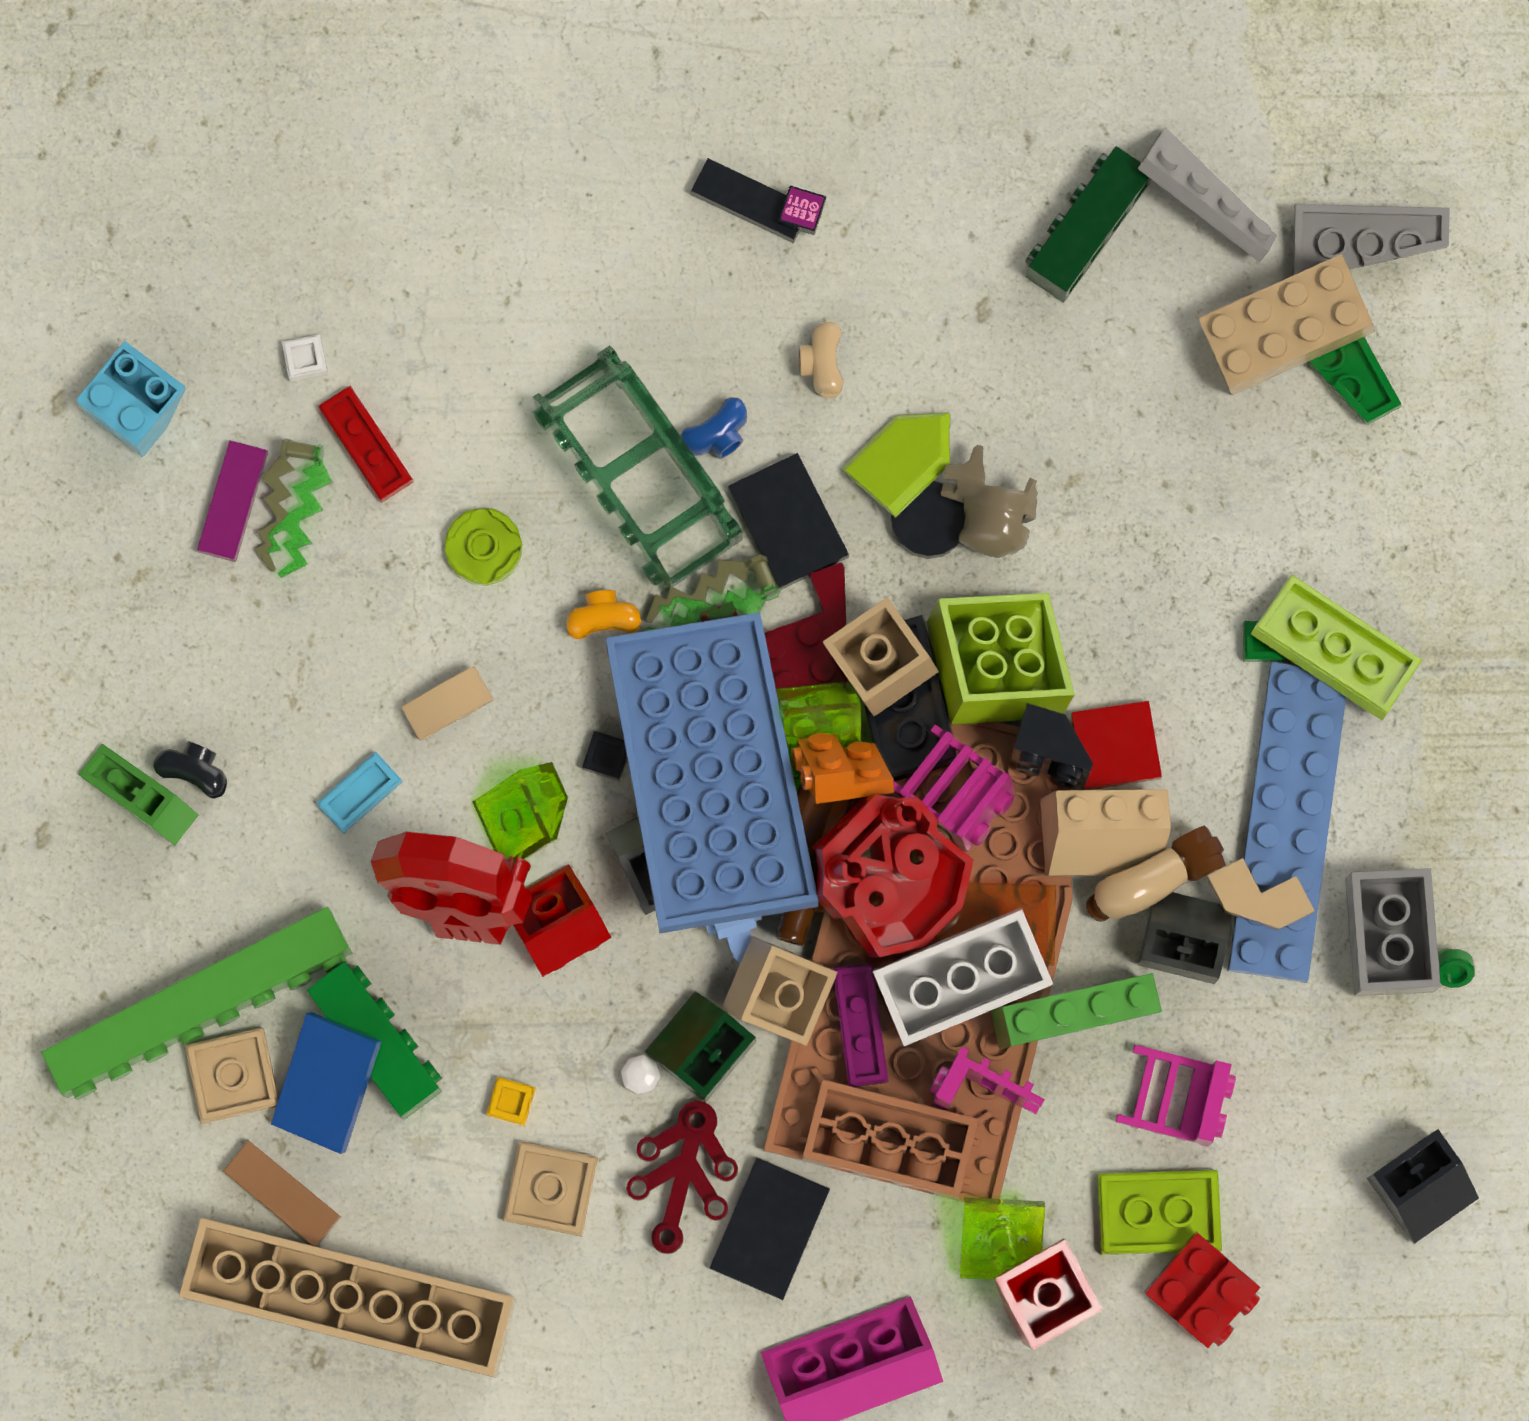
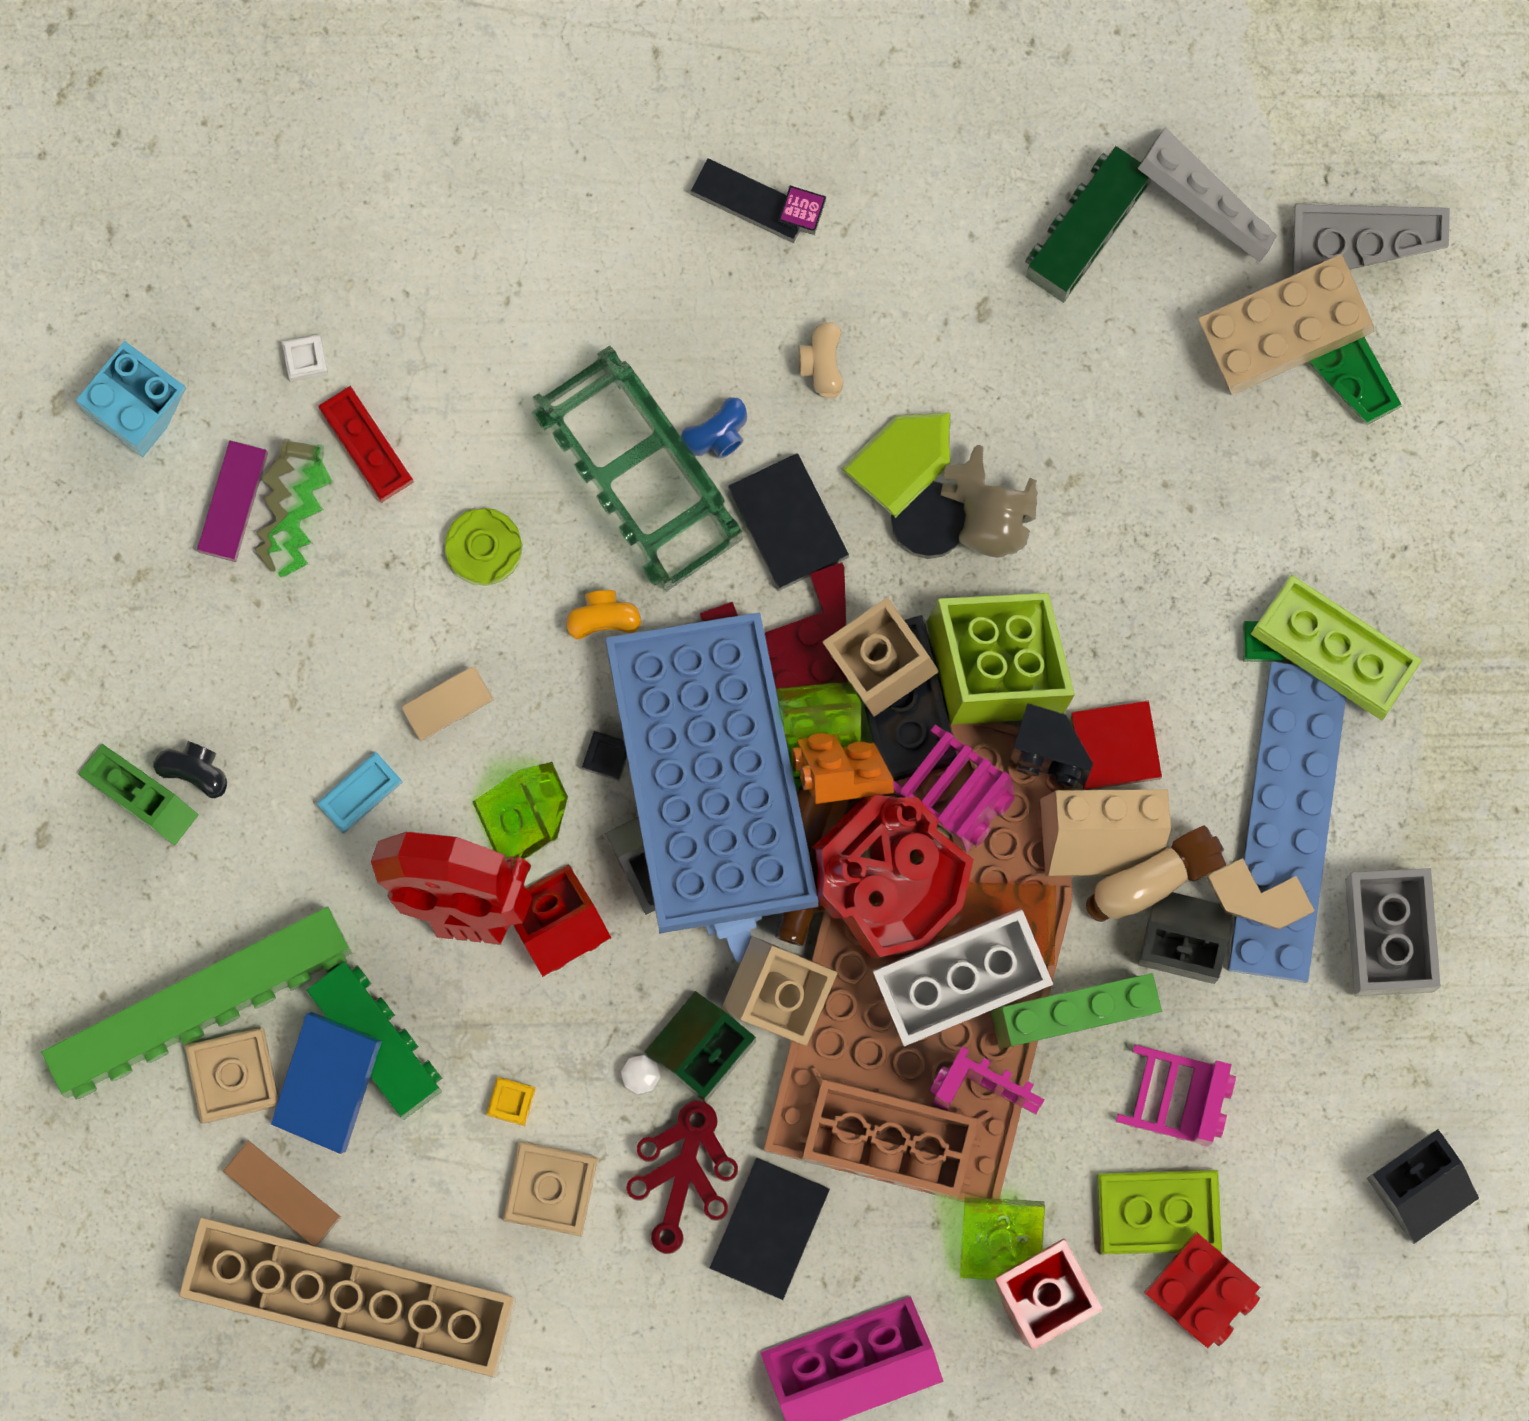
piece [646,555,781,631] -> none
magenta tile [833,963,889,1087] -> none
green tile [1438,949,1475,988] -> none

